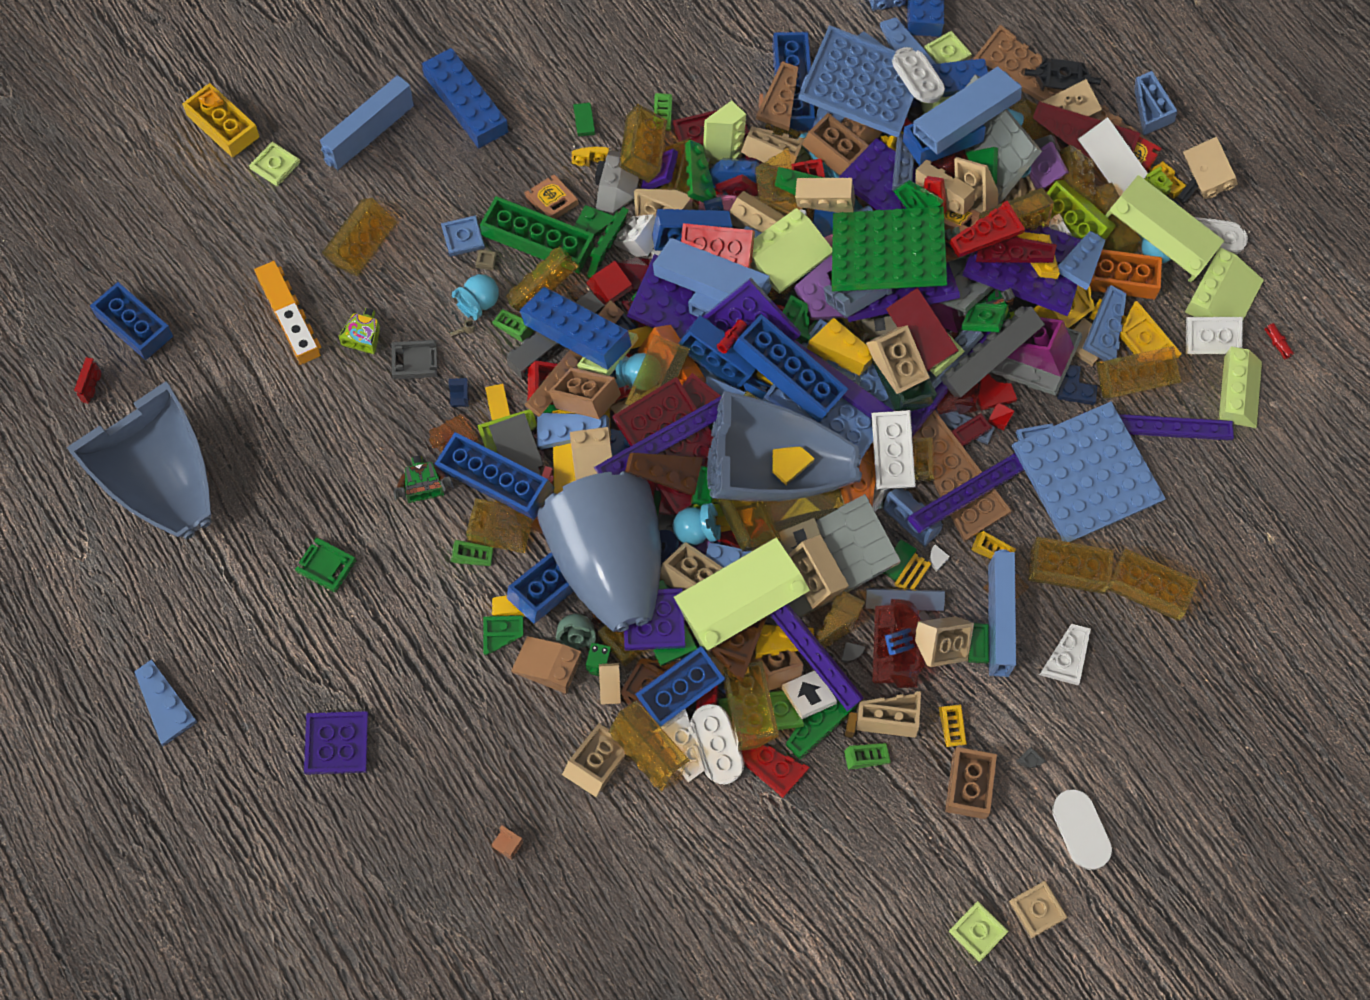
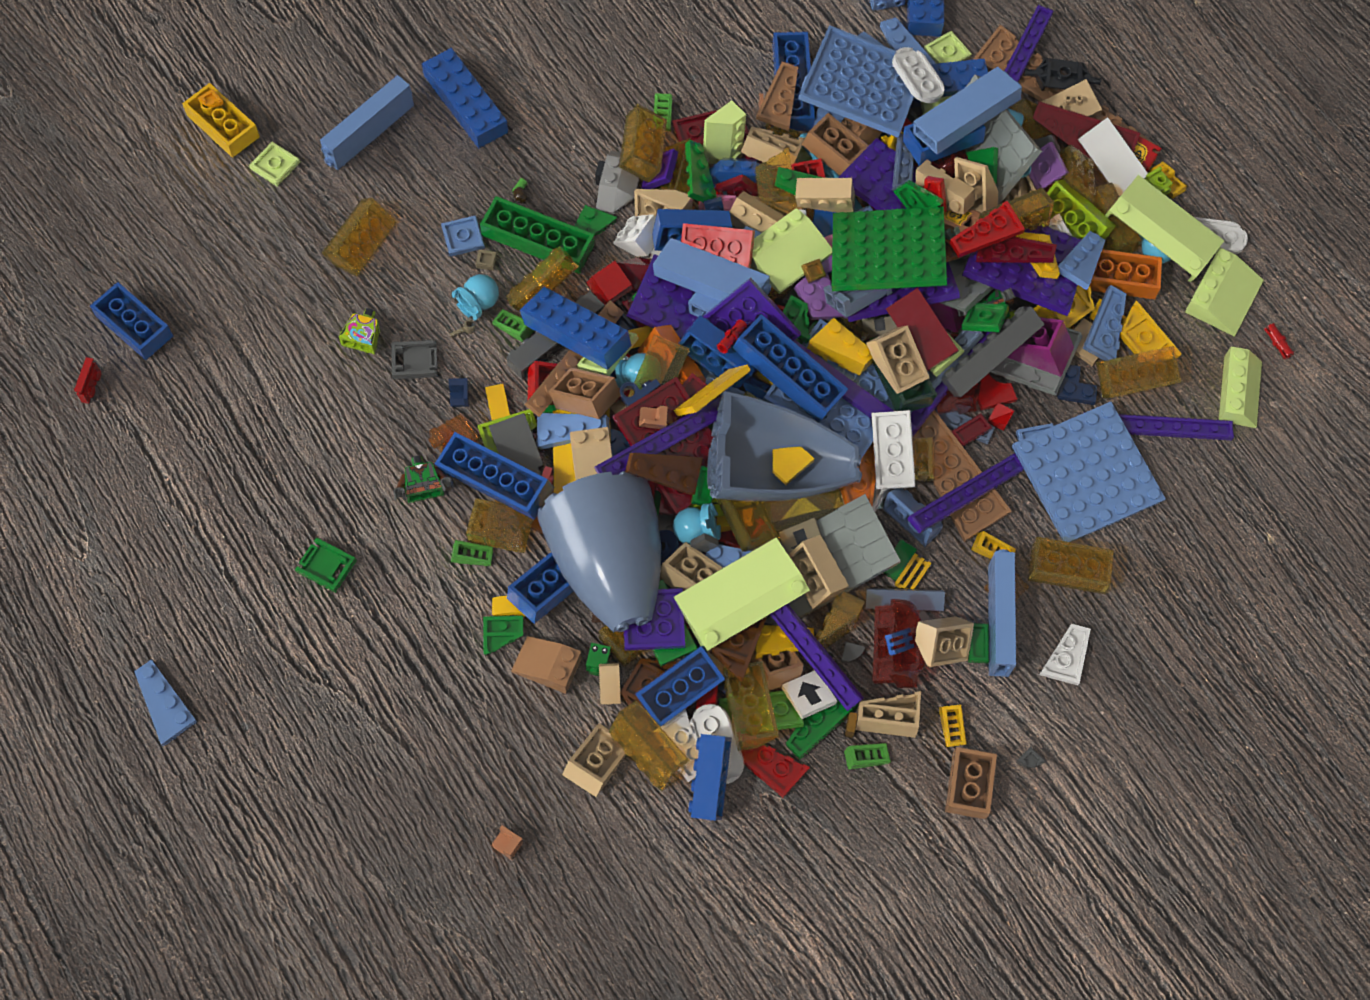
sand blue panel [67,381,212,540] -> none
light orange brick [254,261,321,365] -> none
dark purple plate [304,711,369,775] -> none
nougat container [525,174,579,219] -> none
sand green cylinder [556,614,596,650] -> none
yellow slope [572,147,609,166] -> none
green tile [573,102,595,137] -> none
green wing [587,207,629,278] -> none
white tile [930,545,950,572] -> none
yellowish green tile [948,901,1009,962] -> none
tan tile [1009,881,1068,939] -> none
white tile [1052,790,1112,870] -> none
clear yellow brick [1106,548,1198,621] -> none
medium blue wedge [1134,71,1177,136] -> none
tan piece [1177,137,1238,203] -> none
white tile [1186,317,1243,354] -> none
none -> dark brown arm [512,178,528,203]
none -> dark blue plate [620,379,661,407]
none -> nougat panel [639,406,668,429]
none -> yellow tile [674,364,751,416]
none -> blue brick [688,734,732,821]
none -> dark grey tile [690,533,719,553]
none -> pearl gold tile [801,259,826,283]
none -> dark purple tile [1004,5,1054,82]

